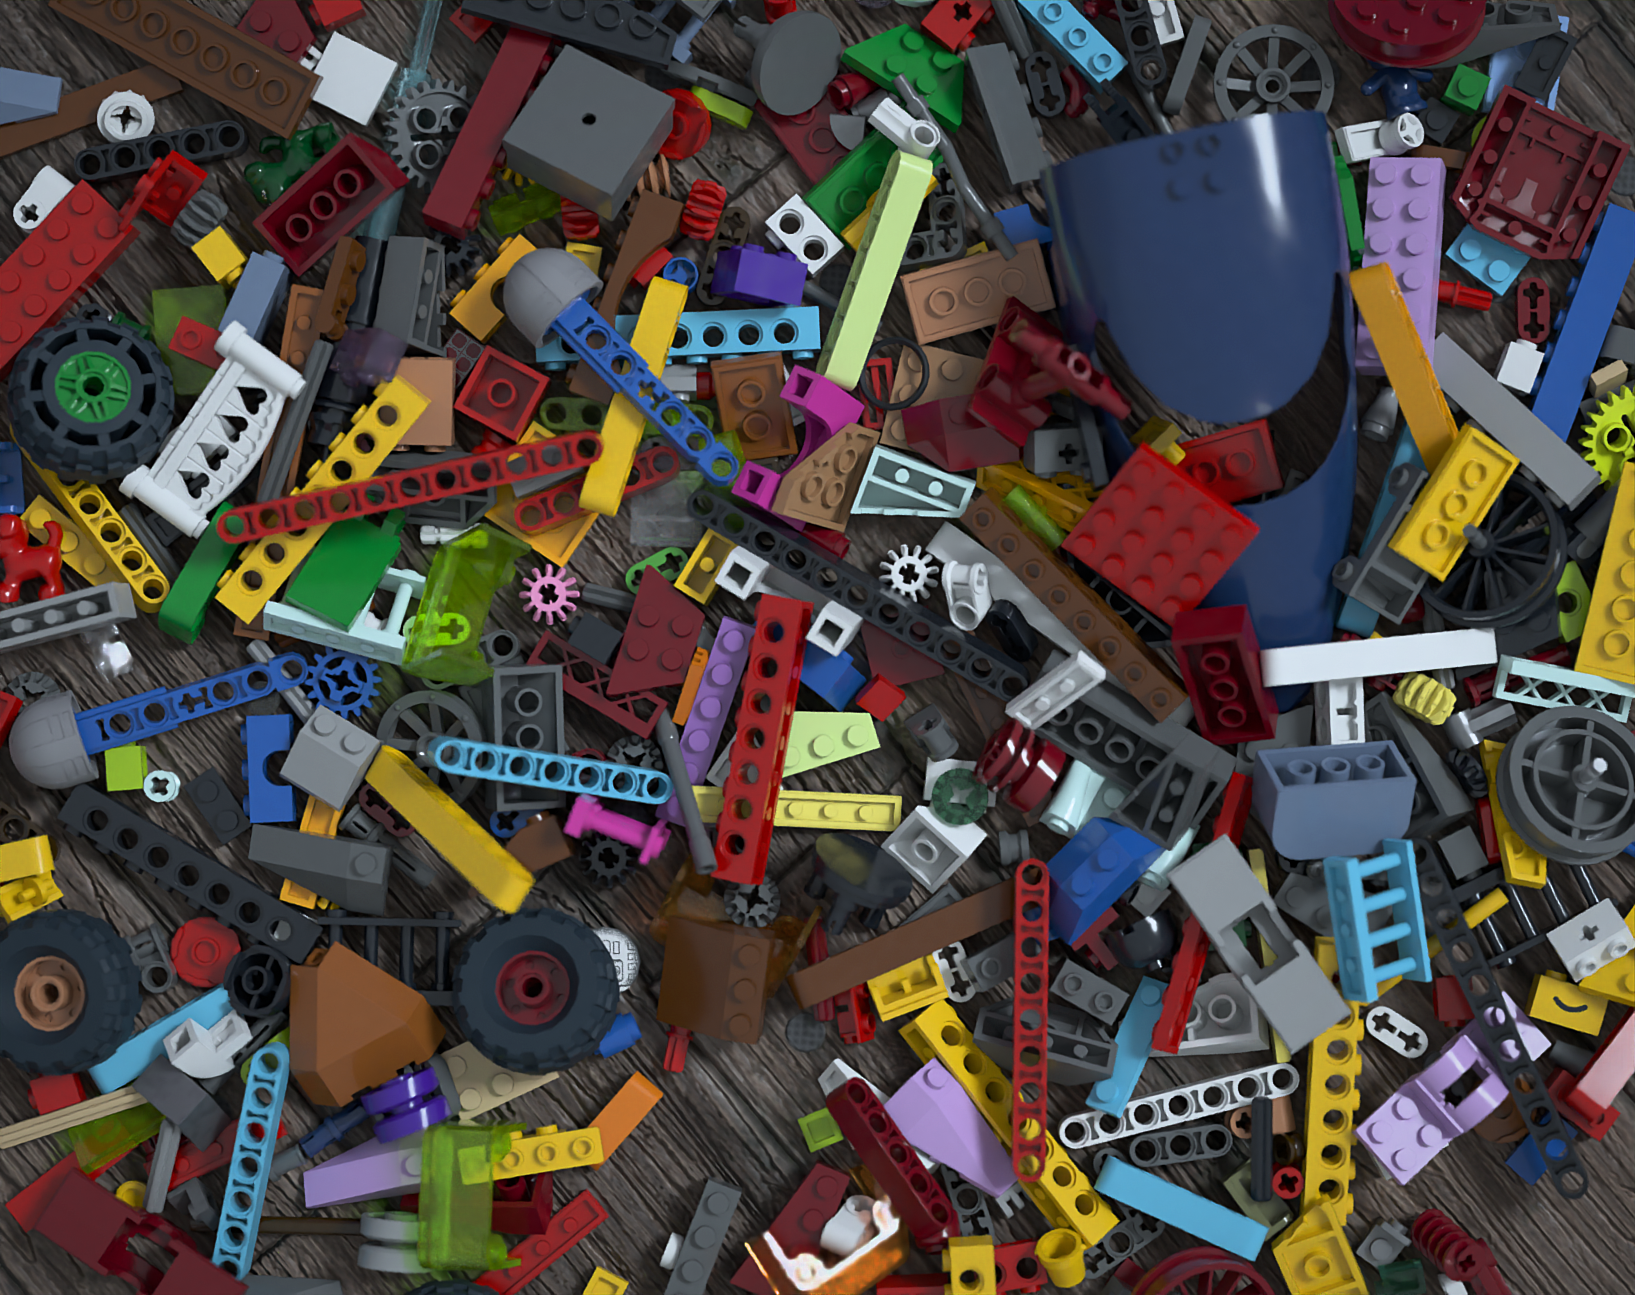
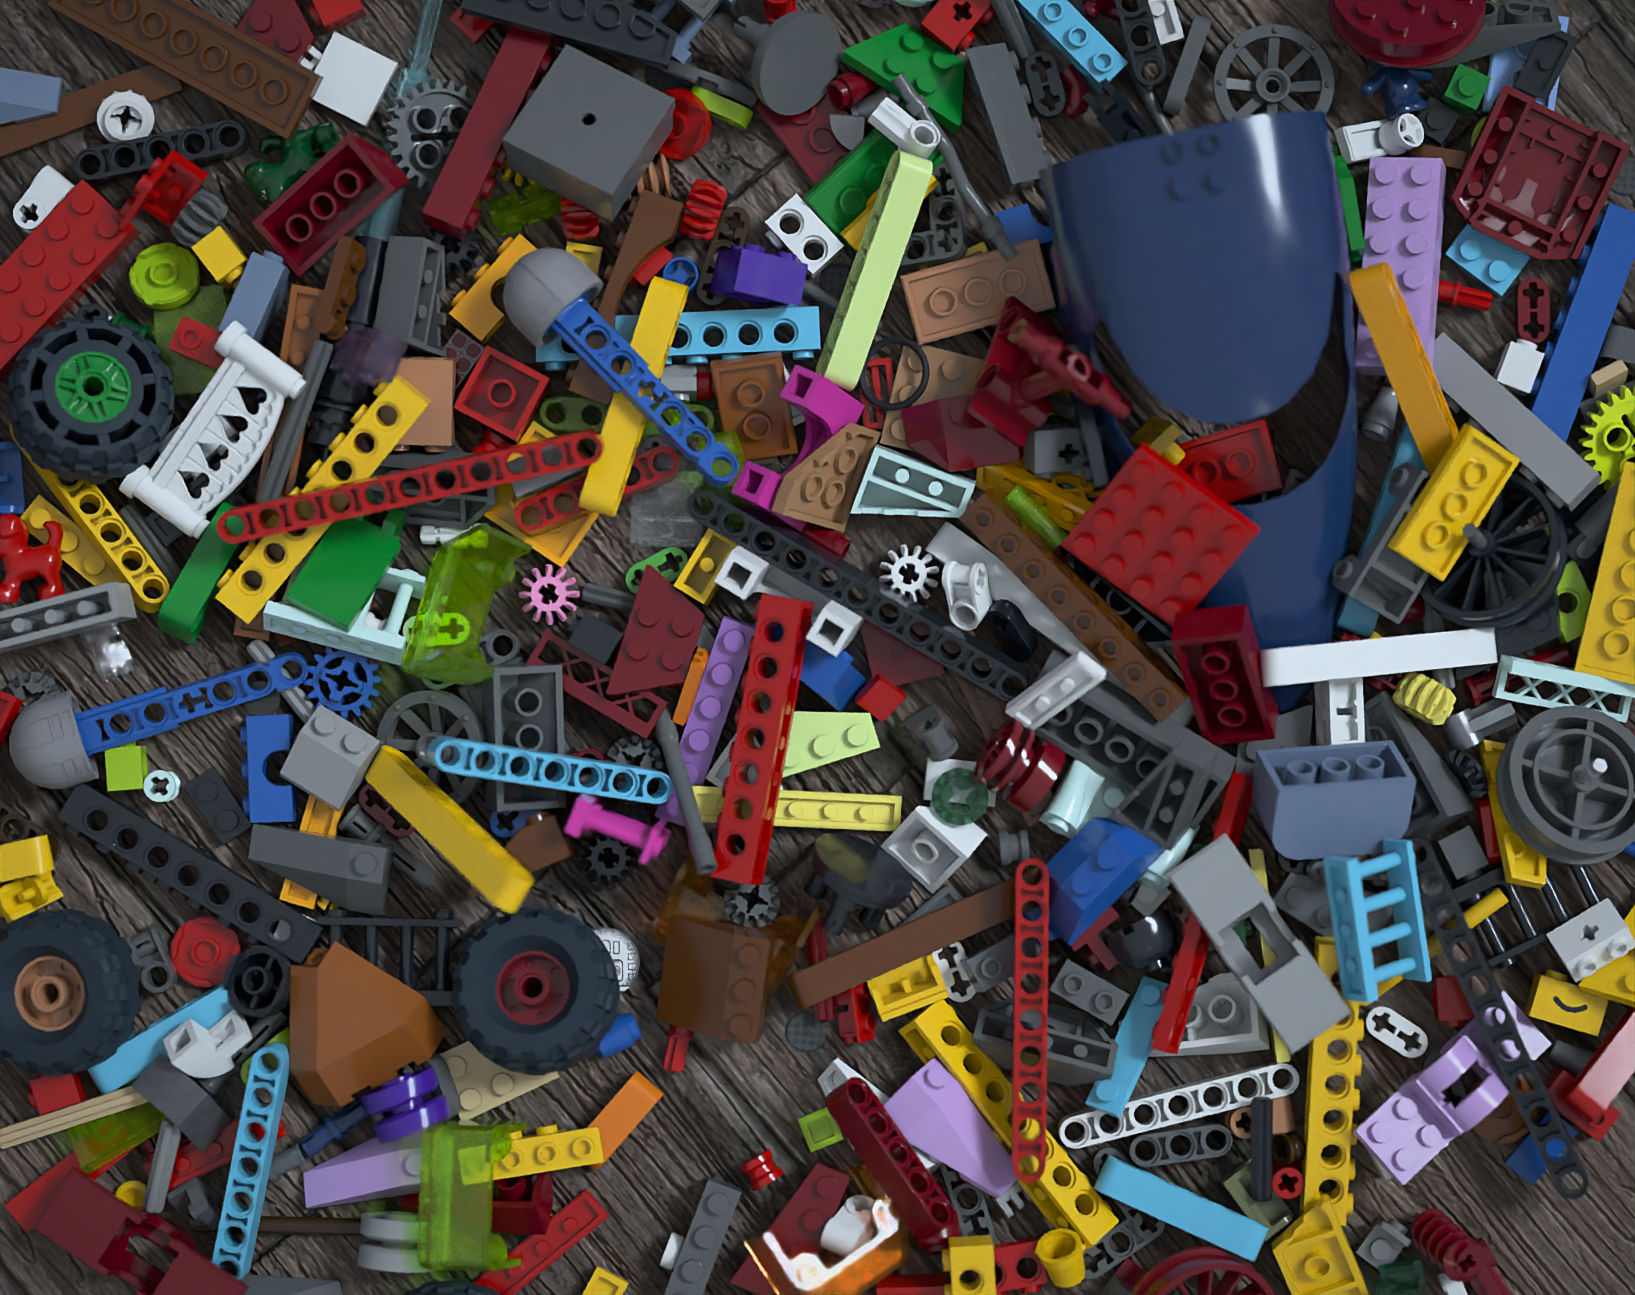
none -> lime tile [129,242,201,310]
none -> red wheel [739,1149,784,1191]

